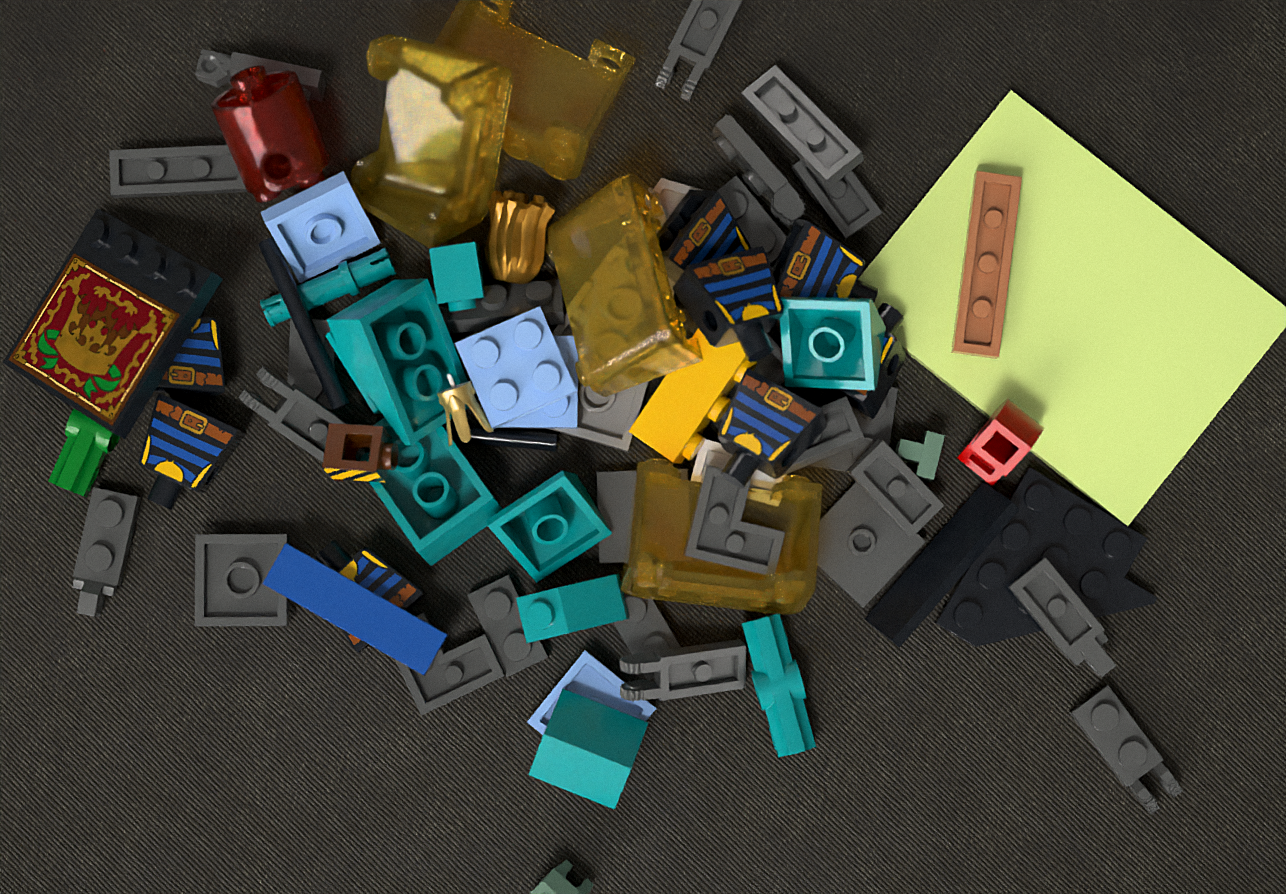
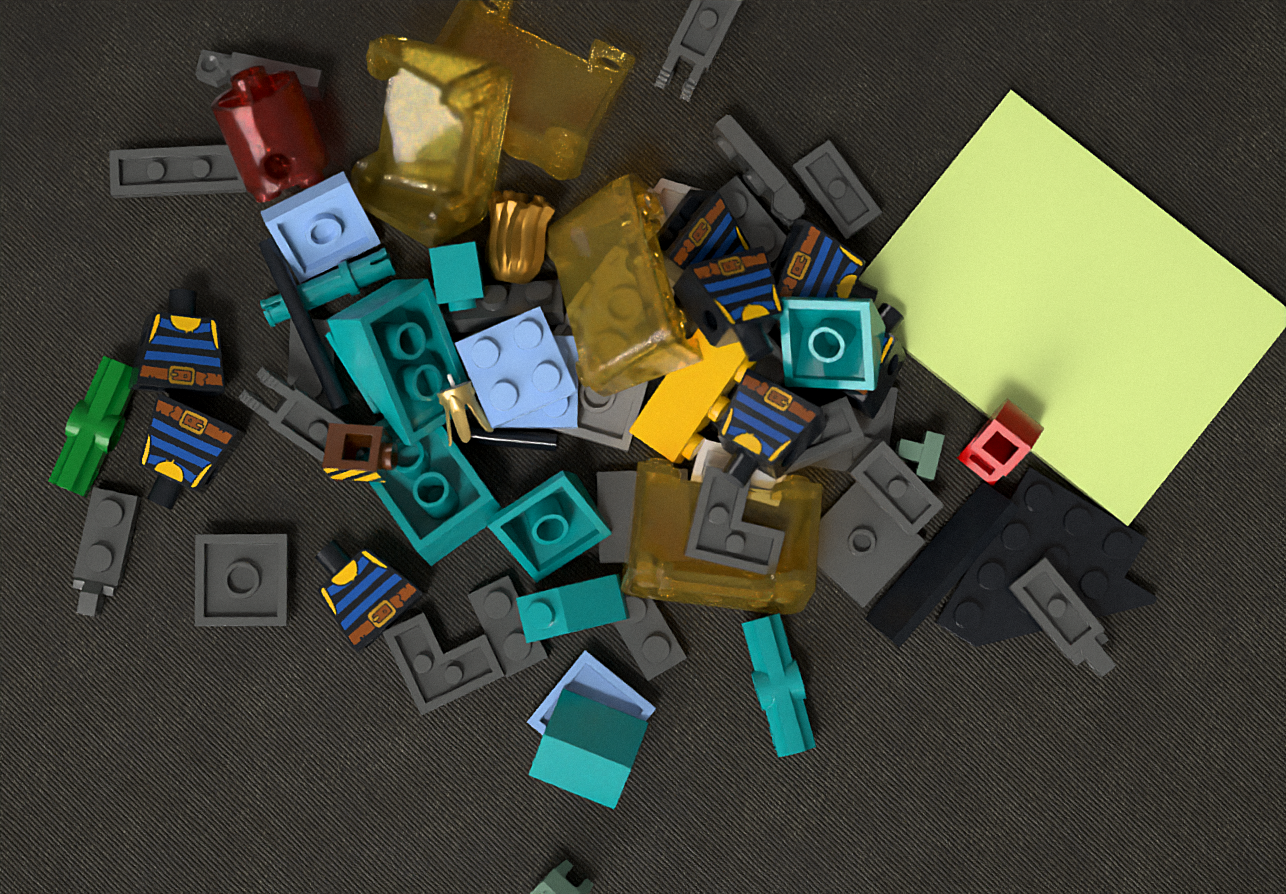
plate [3,208,223,439] -> none
blue tile [262,543,448,676] -> none
dark grey hinge [620,639,746,701] -> none
dark grey plate [741,65,864,188] -> none
nougat plate [951,171,1022,359] -> none
dark grey hinge [1069,685,1182,815] -> none

